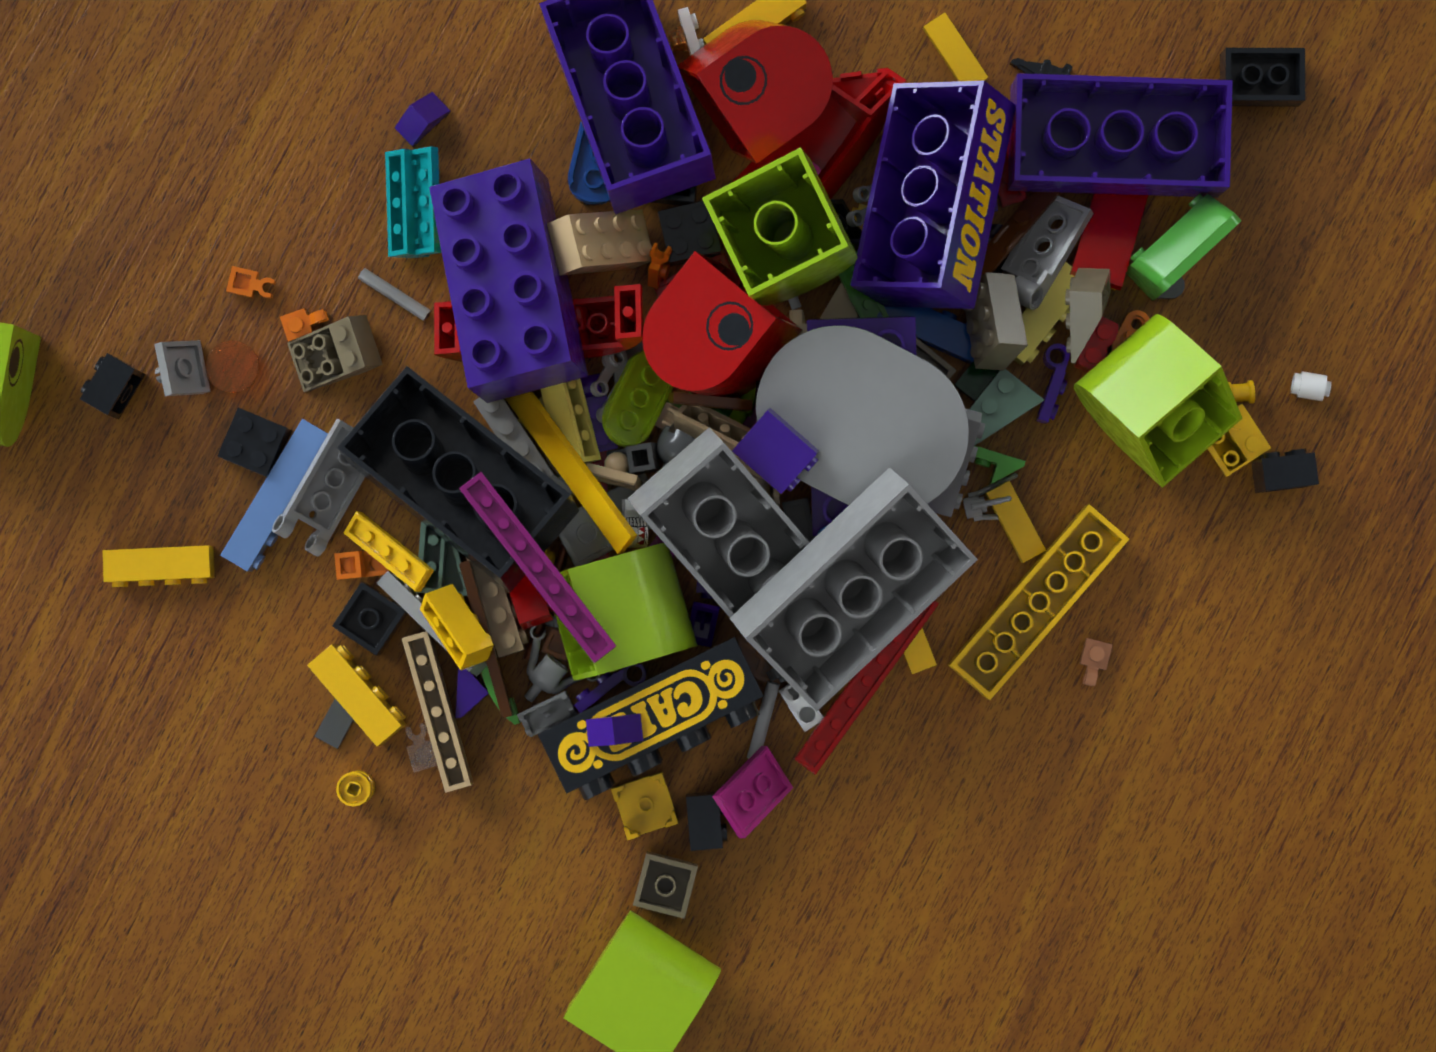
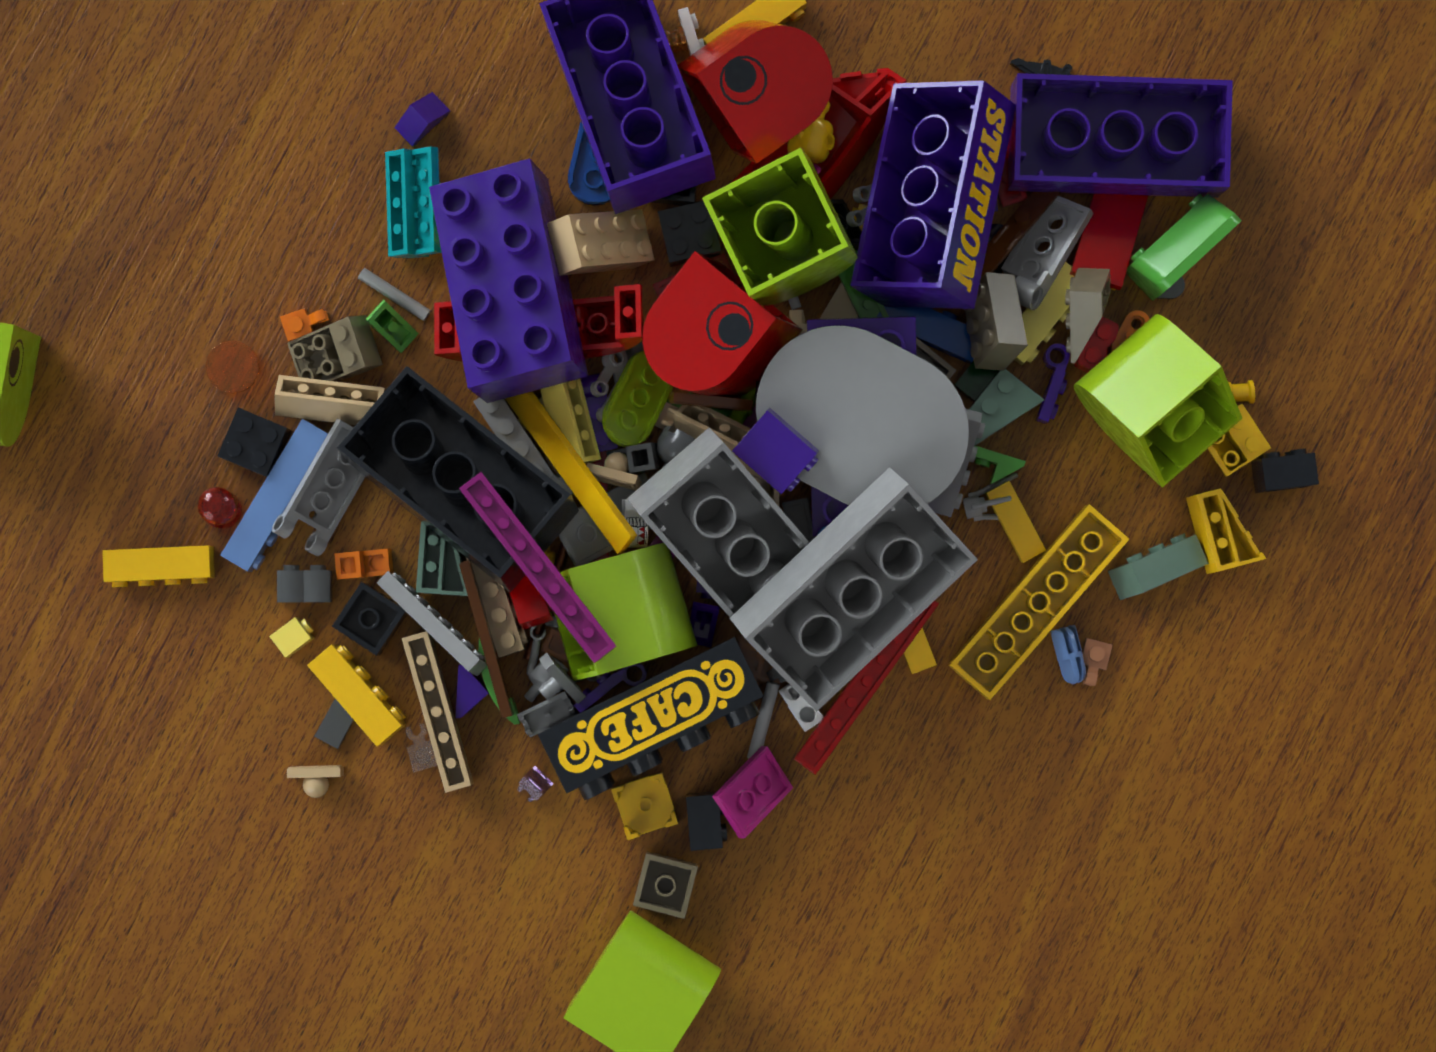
black brick [80,353,146,419] -> none
light grey tile [154,340,211,396] -> none
orange plate [226,266,276,299] -> none
yellow wheel [336,770,375,807] -> none
yellow tile [343,511,434,592] -> none
yellow brick [420,584,494,670] -> none
dark purple slope [586,713,644,747] -> none
orange plate [648,242,672,289] -> none
yellow tile [923,13,988,81] -> none
black brick [1220,48,1305,107] -> none
white brick [1291,371,1331,401] -> none
none -> clear red helmet [197,487,242,529]
none -> light yellow brick [269,617,314,658]
none -> tan brick [275,375,385,425]
none -> dark grey brick [277,565,332,603]
none -> tan tile [287,765,344,798]
none -> bright green slope [366,300,419,353]
none -> clear purple tile [517,766,554,802]
none -> light grey tile [538,652,586,704]
none -> yellow piece [787,101,835,163]
none -> medium blue arm [1050,625,1086,684]
none -> sand green wedge [1108,533,1209,600]
none -> yellow wedge [1186,488,1266,574]

